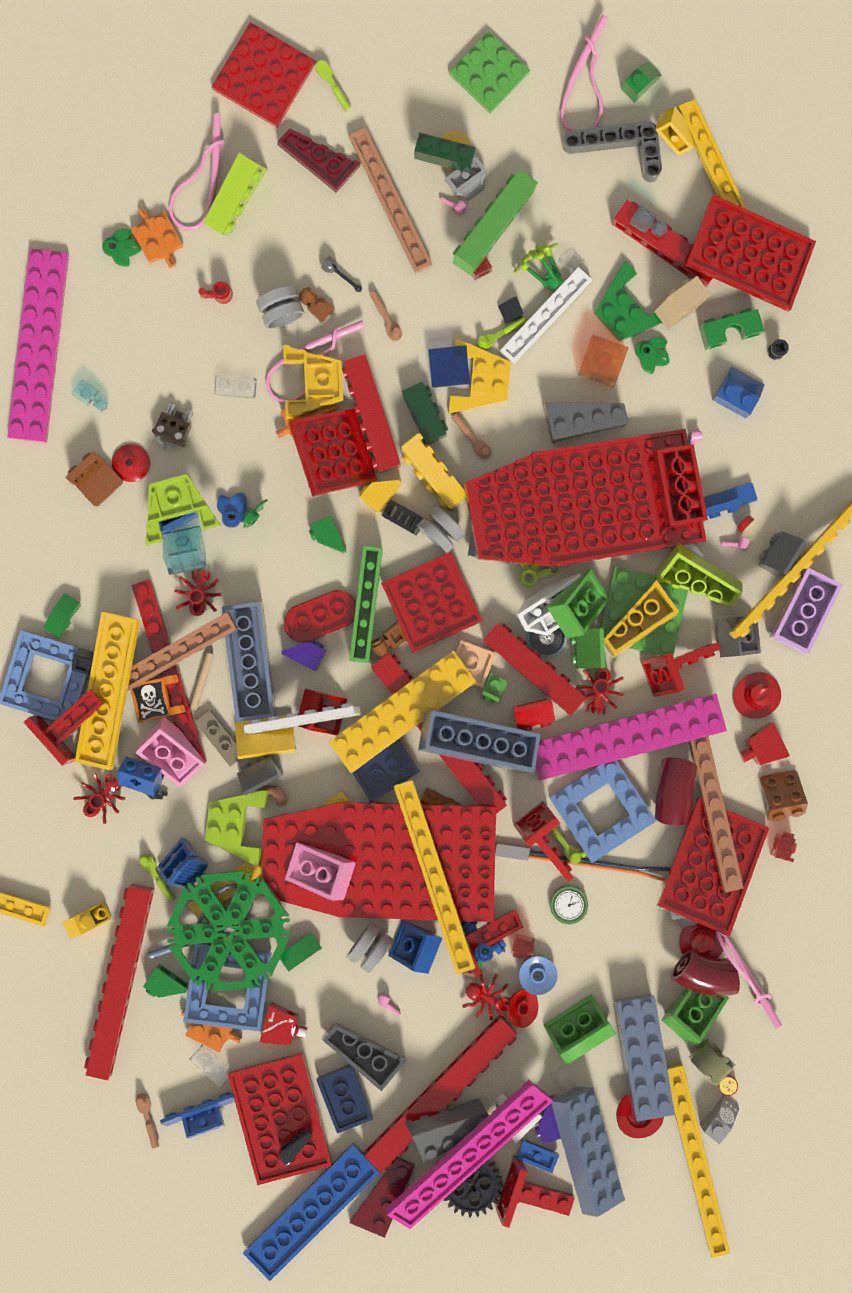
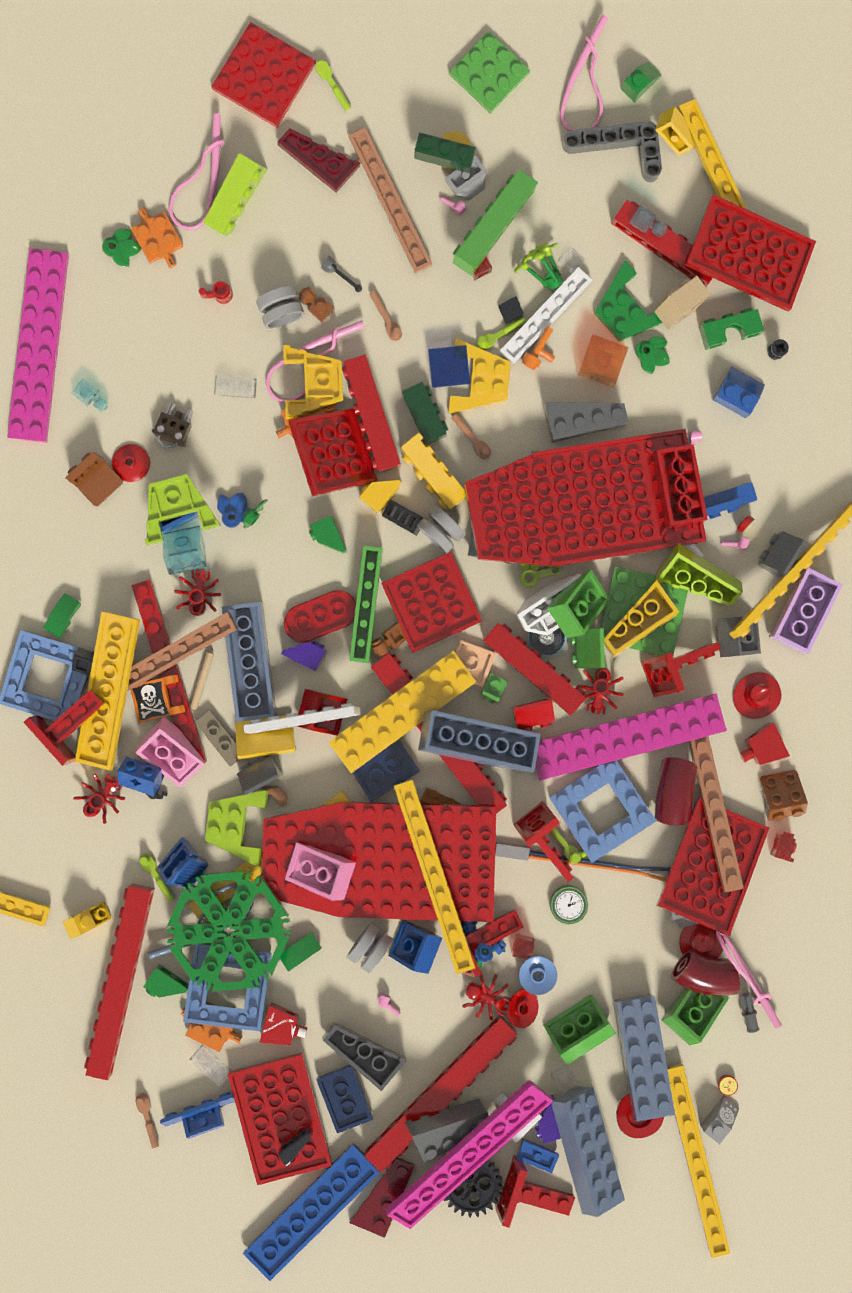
olive brick [689,1038,735,1086] -> none
none -> orange piece [521,326,555,370]
none -> dark grey axle [740,993,760,1033]

